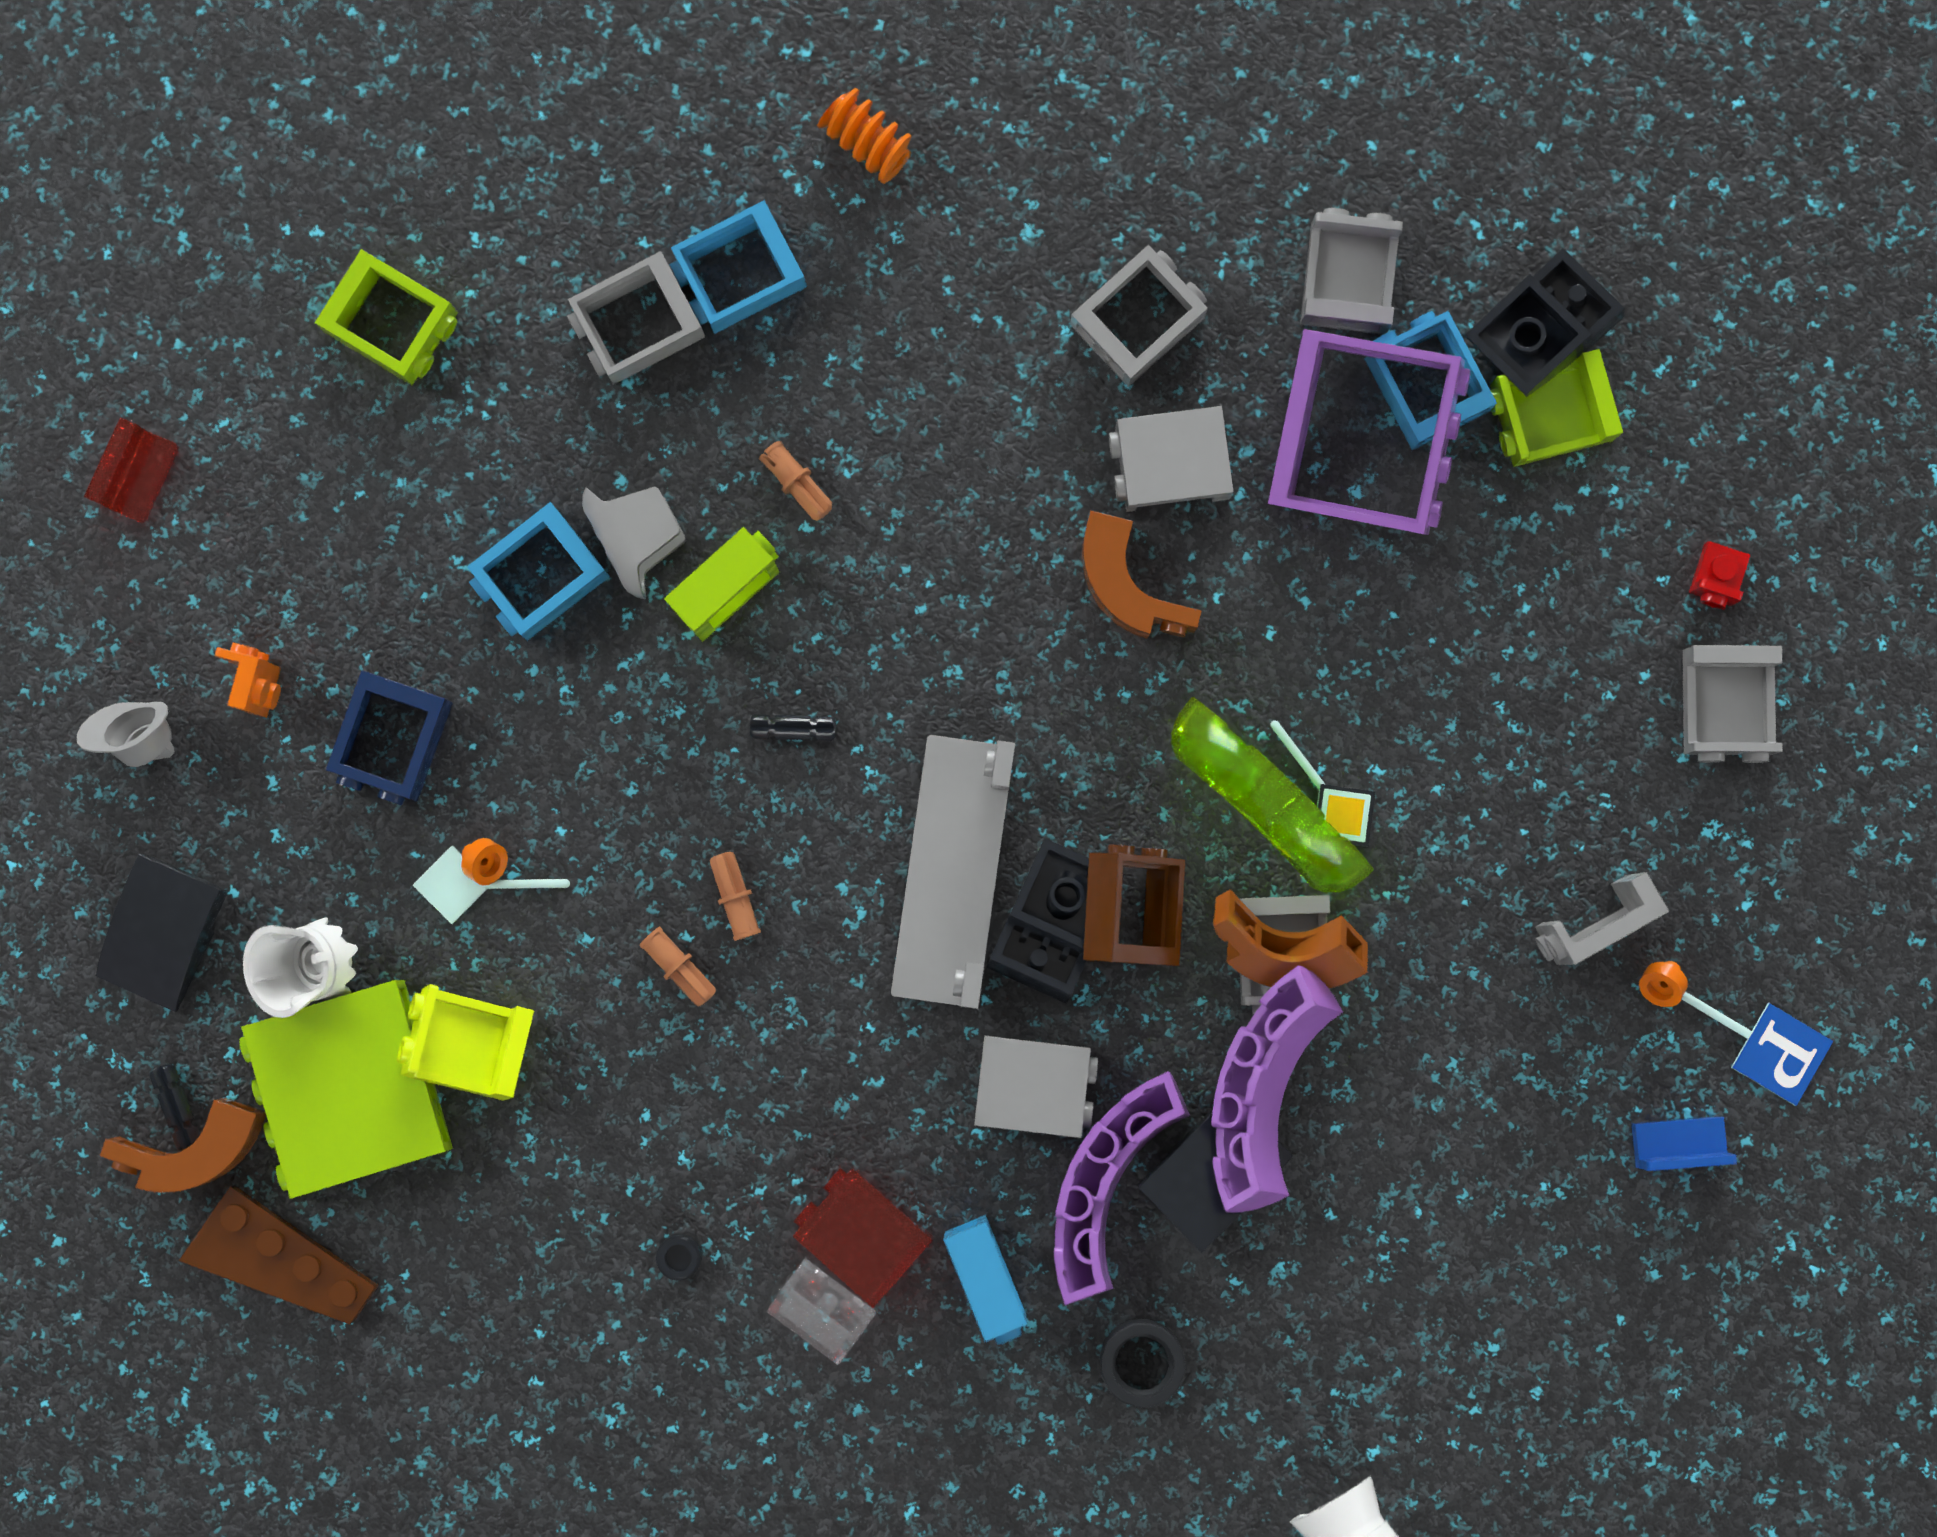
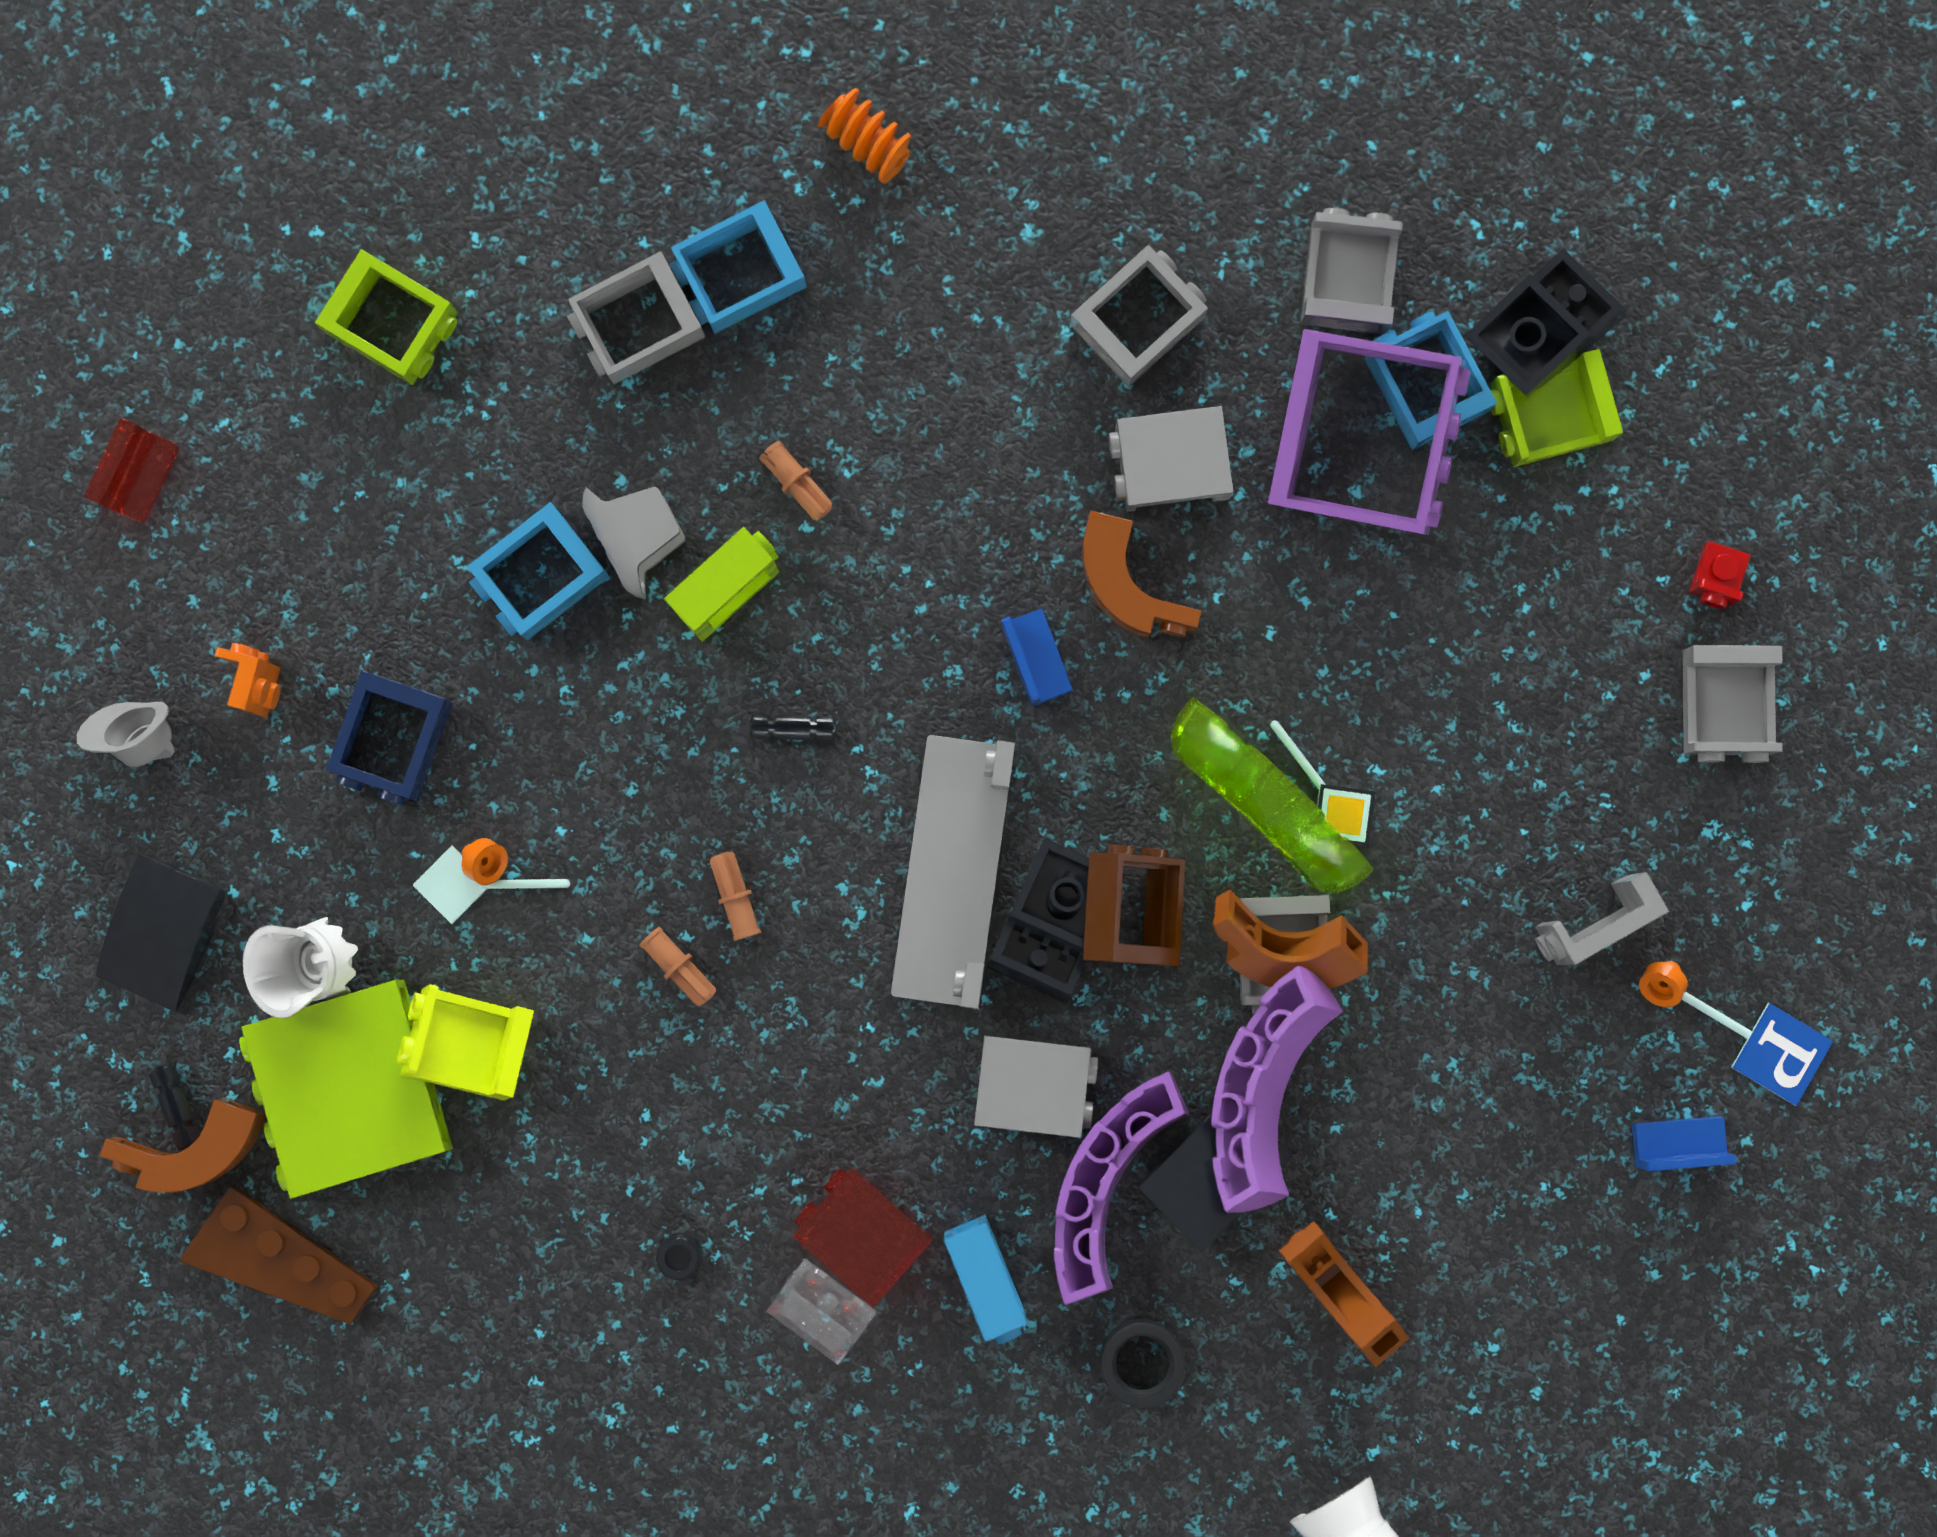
none -> blue panel [1001,609,1073,707]
none -> dark orange arch [1279,1221,1410,1368]

